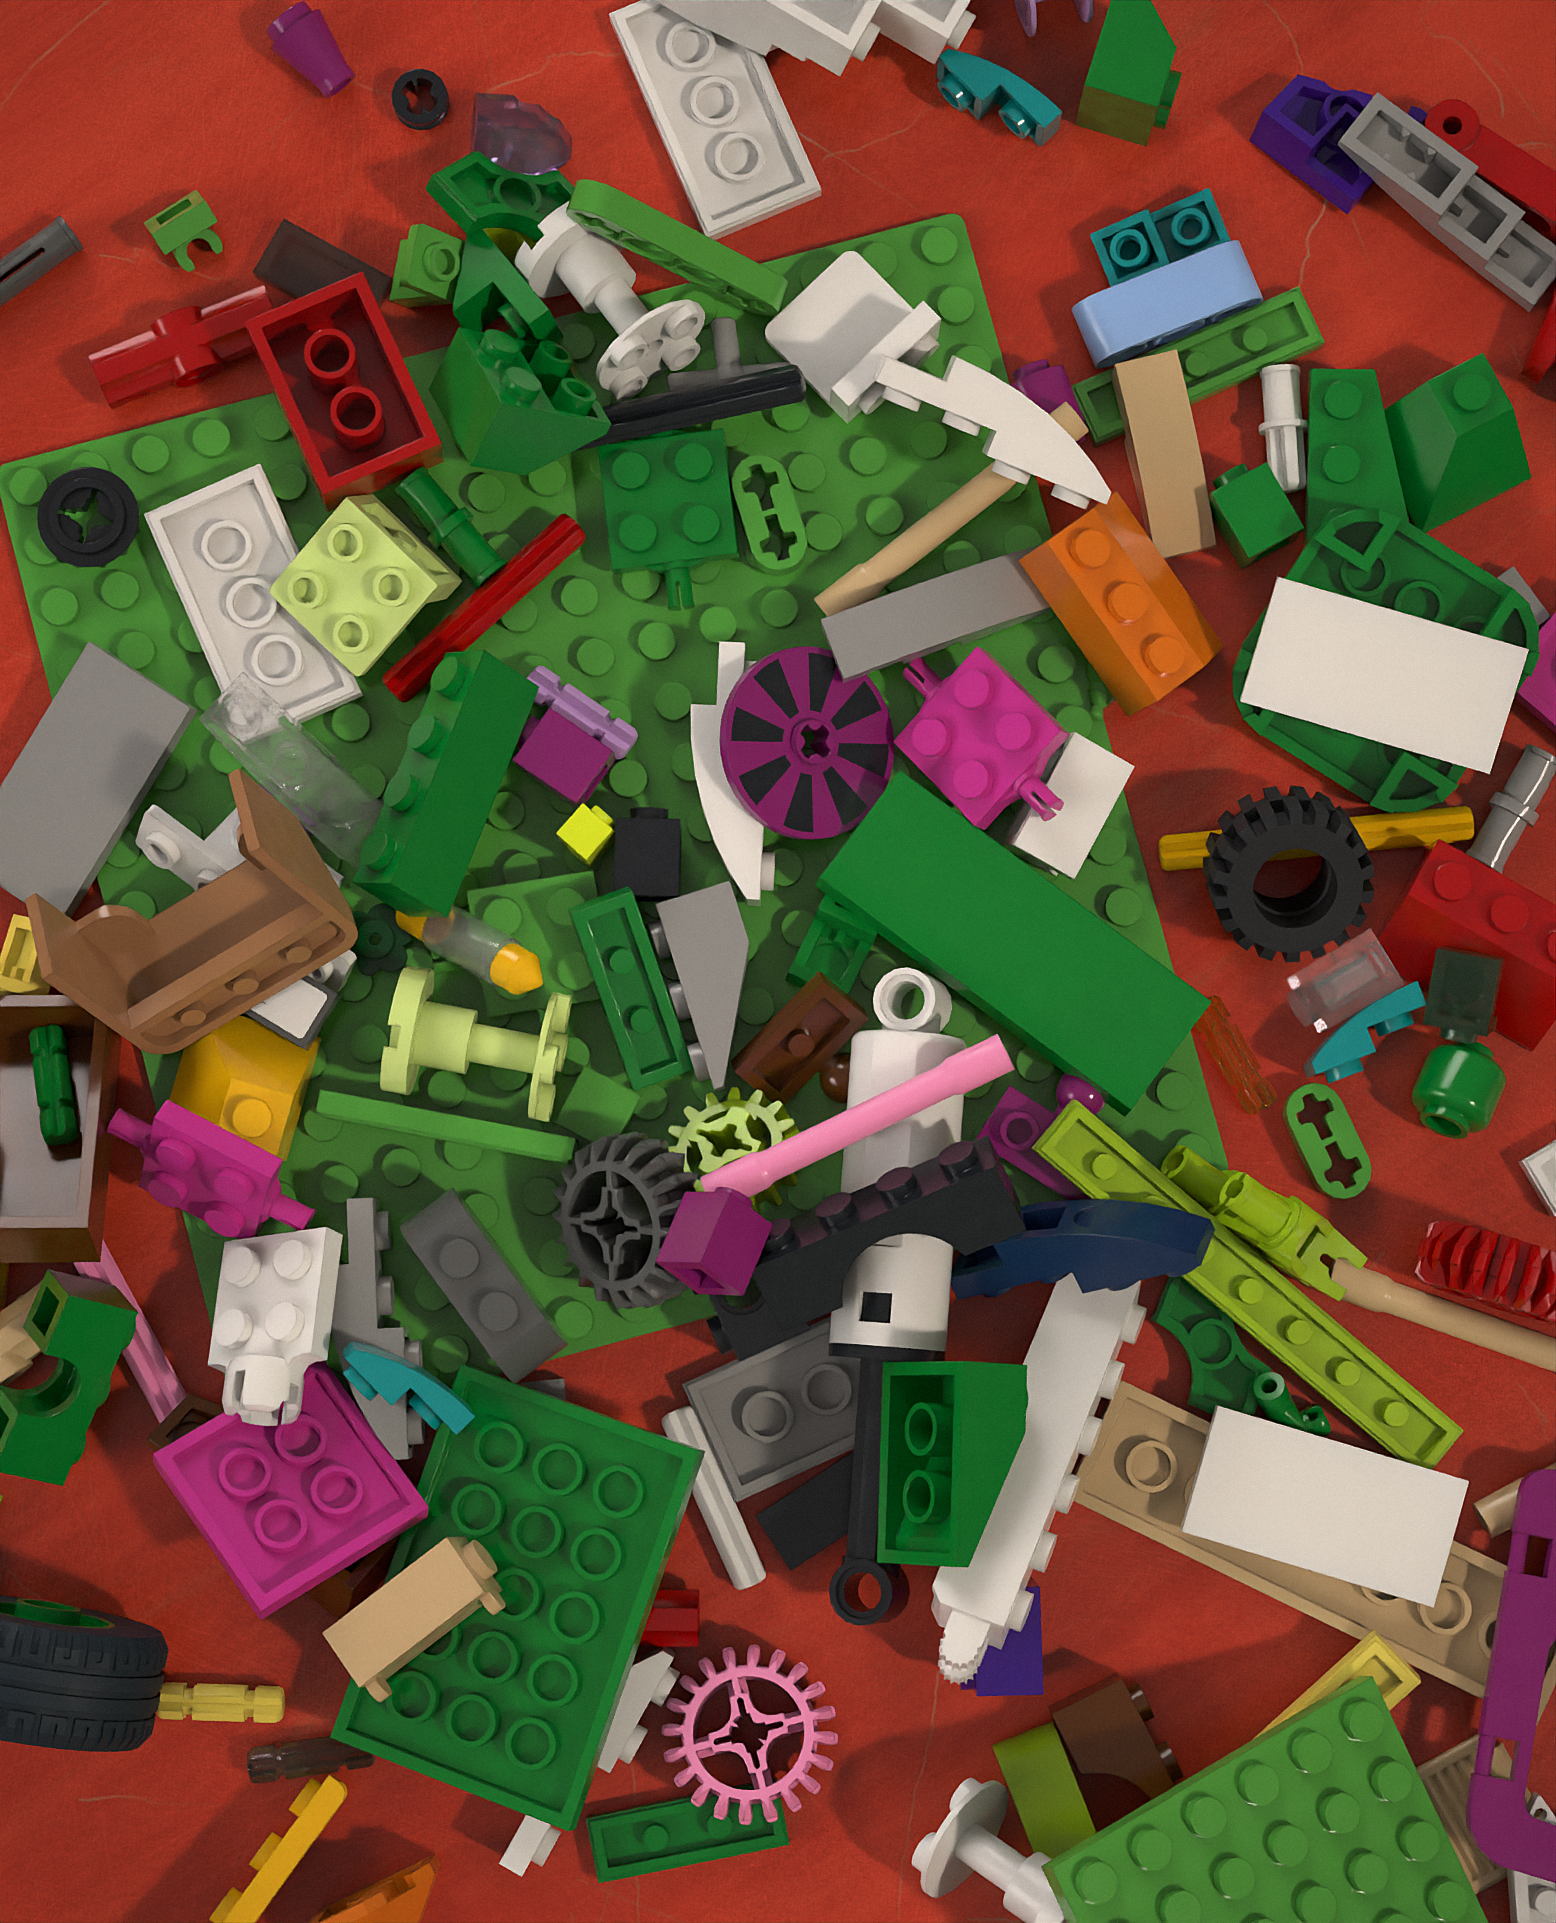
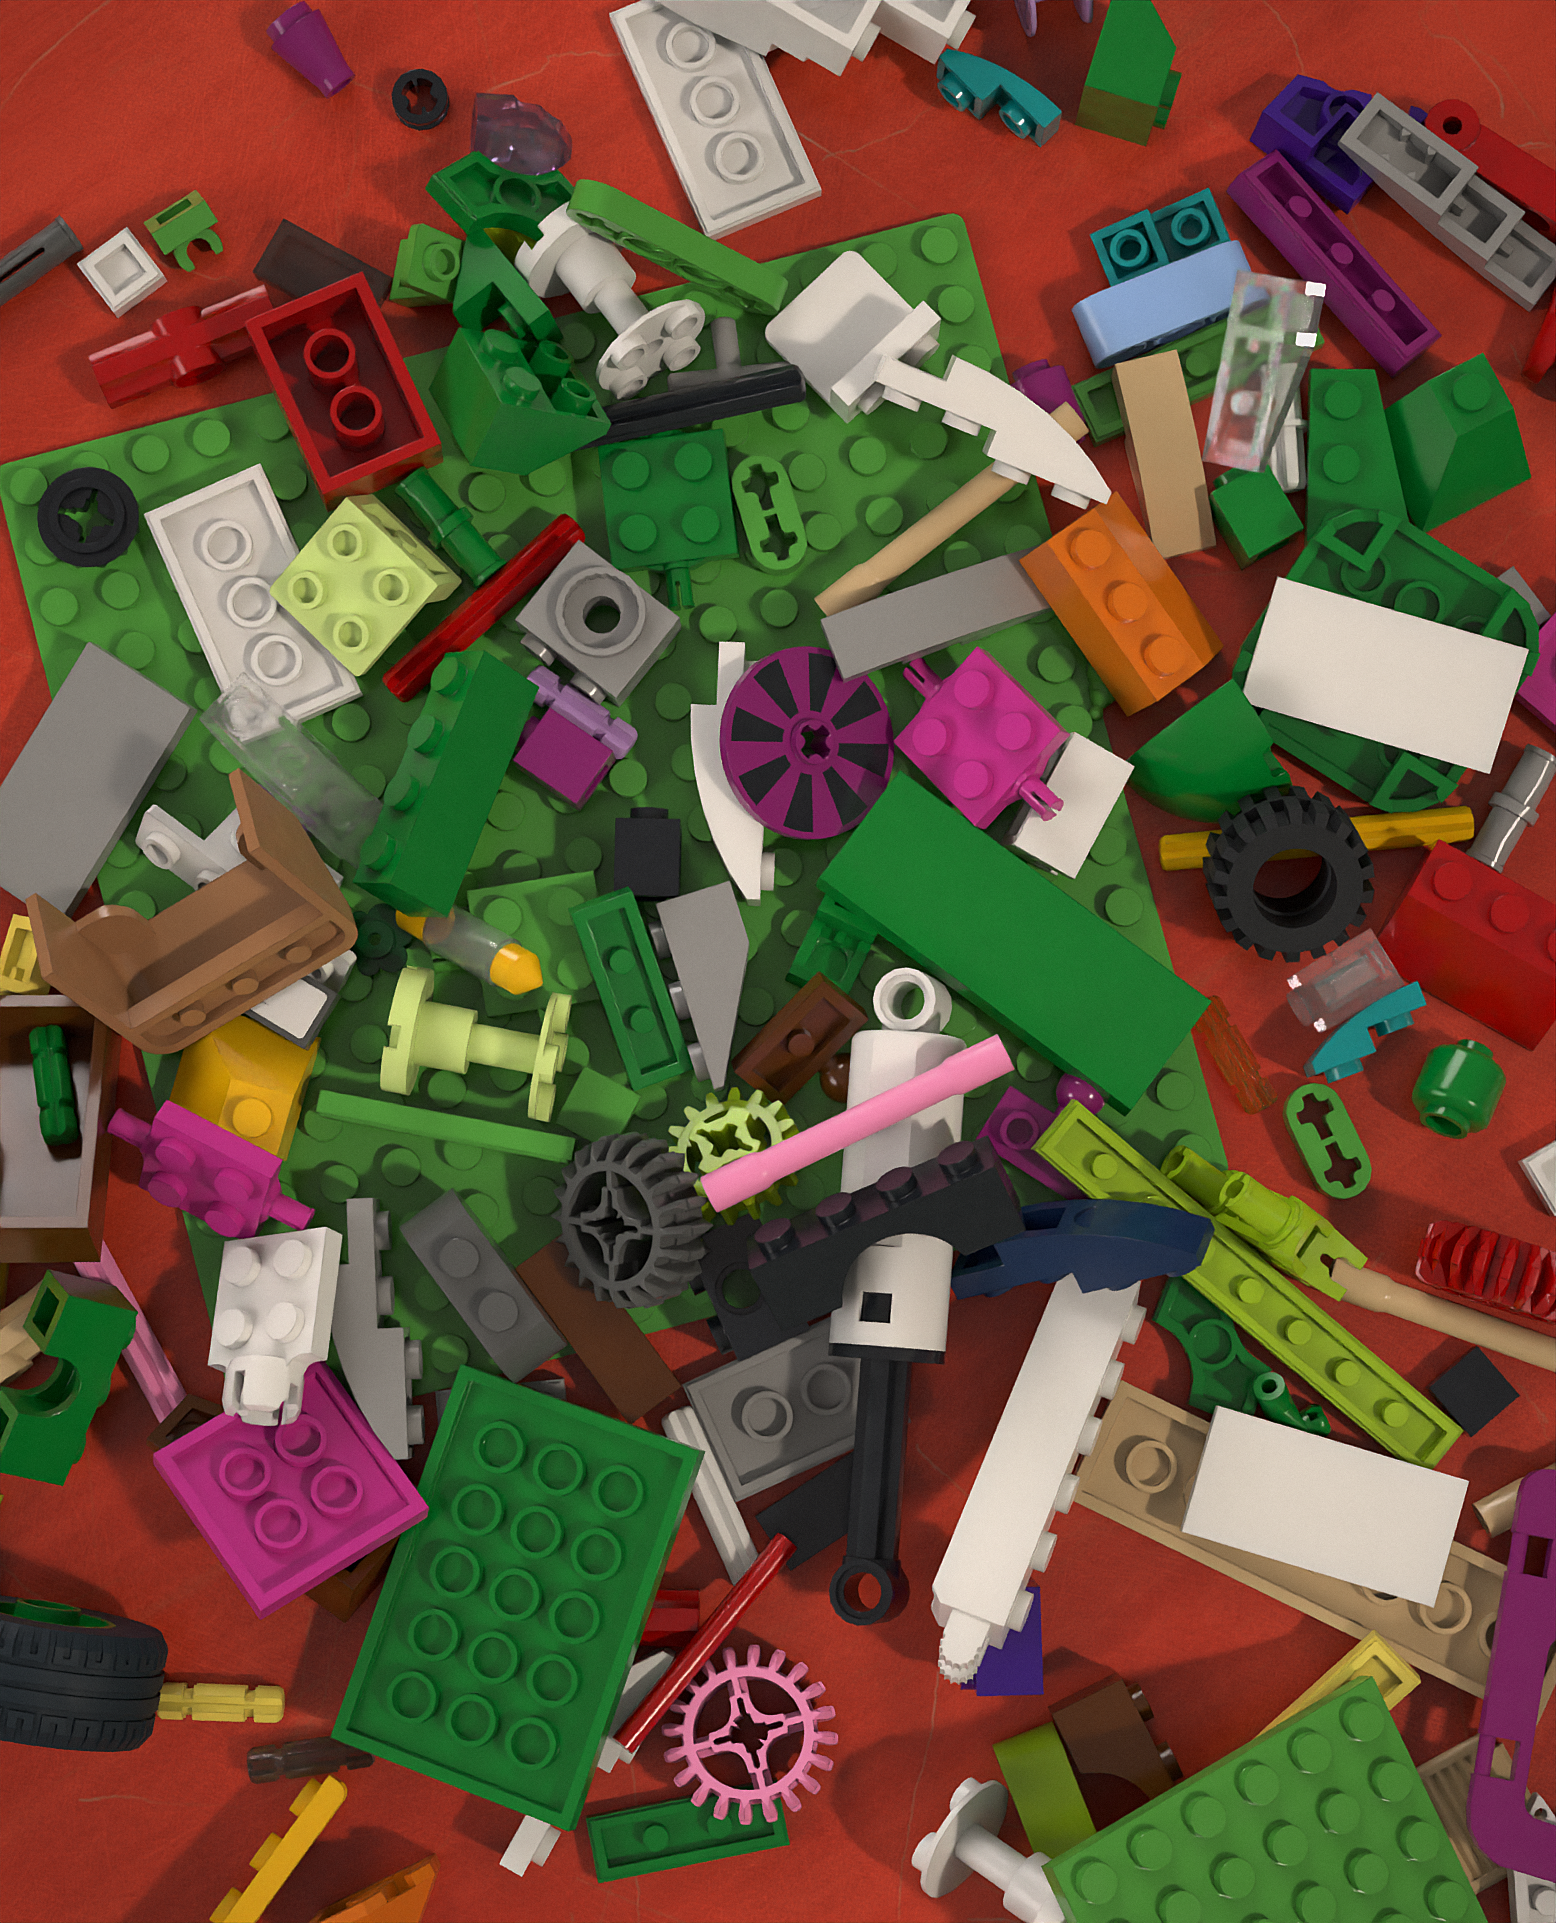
tan brick [322,1536,505,1702] -> none
teal slope [342,1341,475,1435] -> none
neon yellow piece [556,803,615,869] -> none
magenta brick [655,1187,773,1295] -> none
green slope [877,1361,1029,1568] -> none
clear green bracket [1423,945,1504,1043] -> none
none -> white tile [77,227,168,318]
none -> light grey brick [515,540,681,708]
none -> reddish brown tile [515,1233,682,1424]
none -> red bar [612,1532,798,1754]
none -> green brick [1126,678,1293,824]
none -> clear slope [1202,270,1326,473]
none -> magenta brick [1226,149,1442,379]
none -> black tile [1425,1346,1520,1437]

